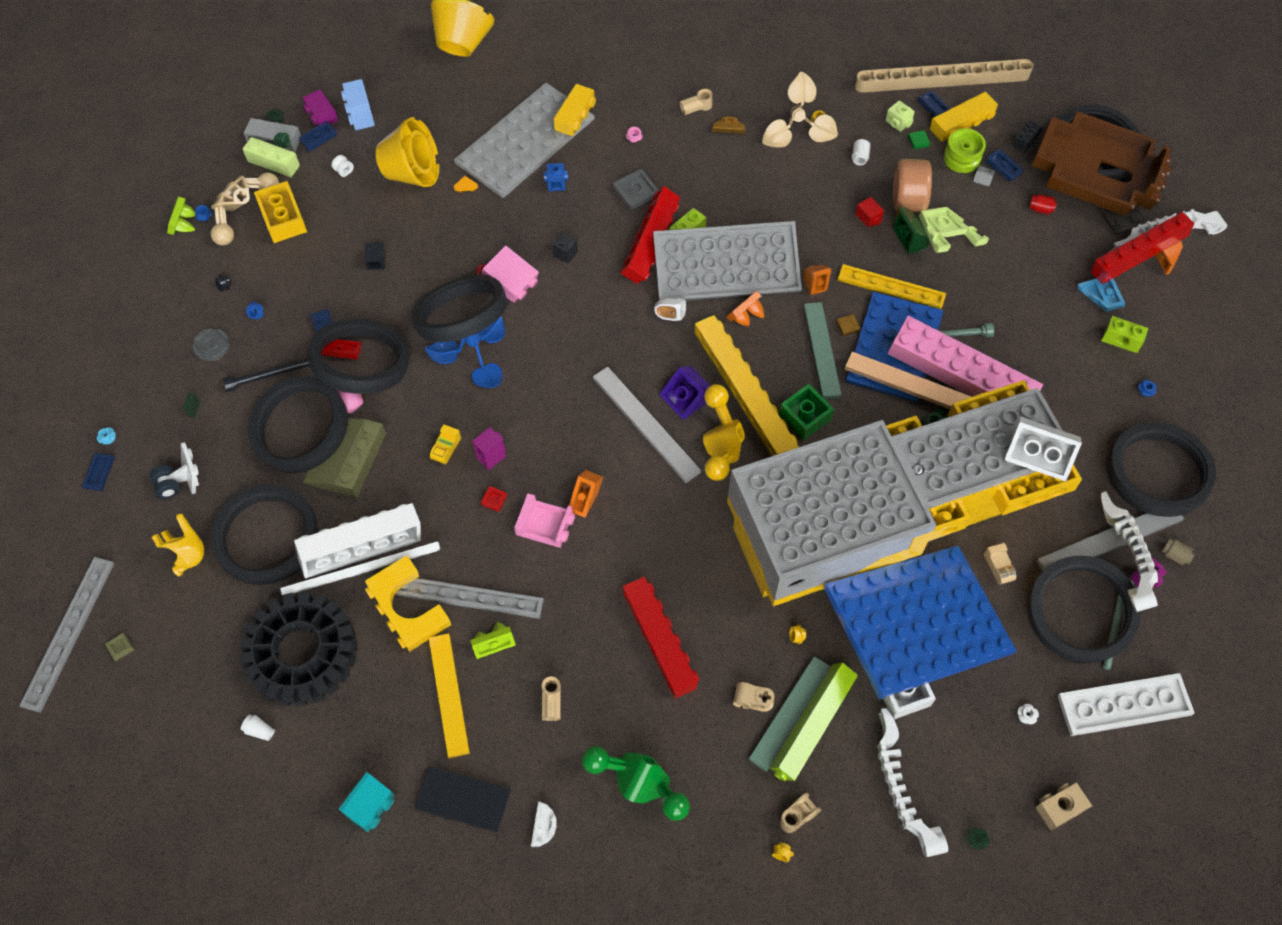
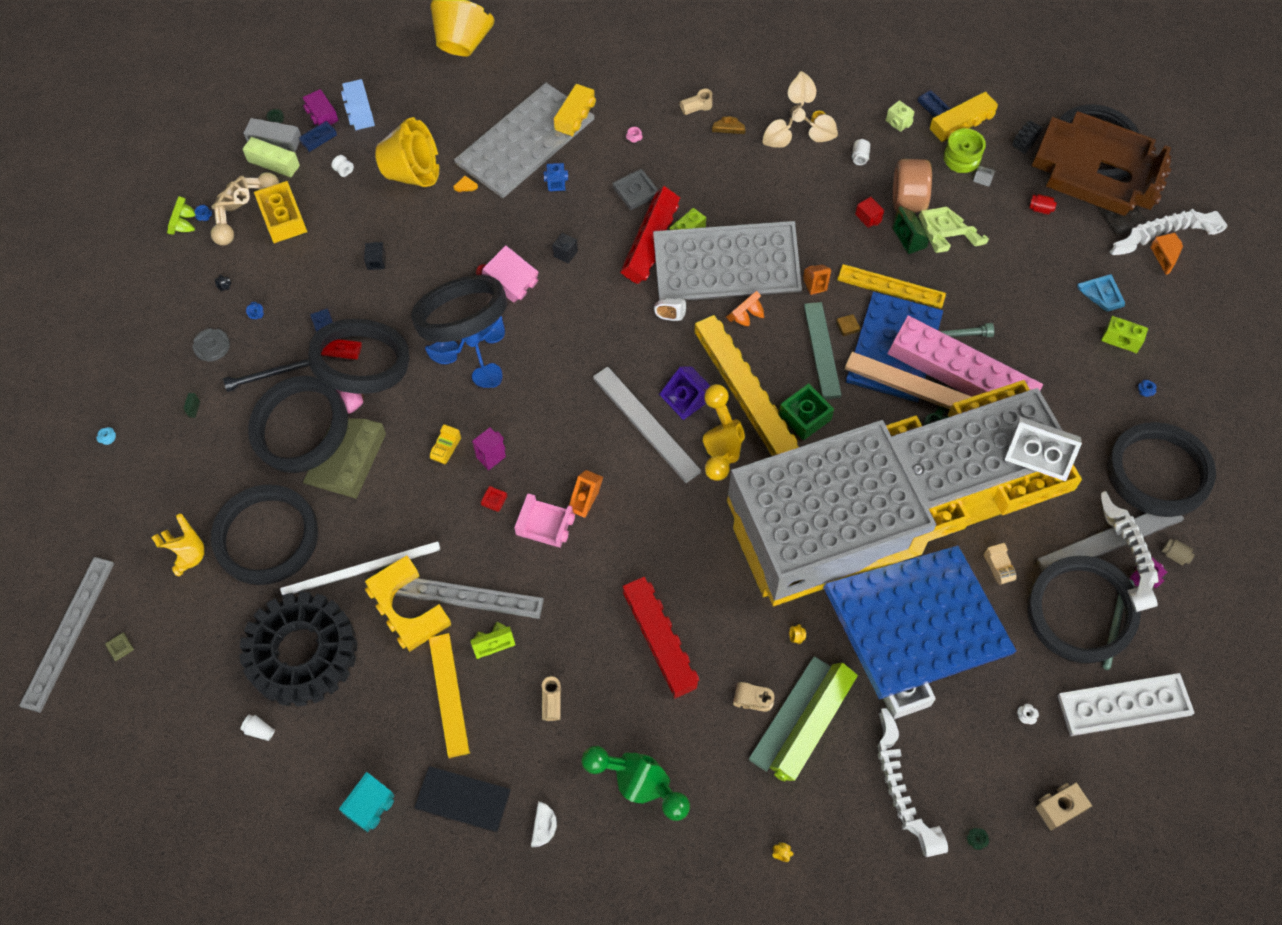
dark blue tile [82,453,115,491] -> none
plate [150,442,199,499] -> none
clear green plate [274,132,291,149] -> none
white brick [294,503,421,579] -> none
tan piece [779,793,821,833] -> none
tan beam [855,59,1033,92] -> none
green tile [908,130,930,150] -> none
dark blue plate [985,149,1023,182] -> none
red brick [1091,212,1195,285] -> none

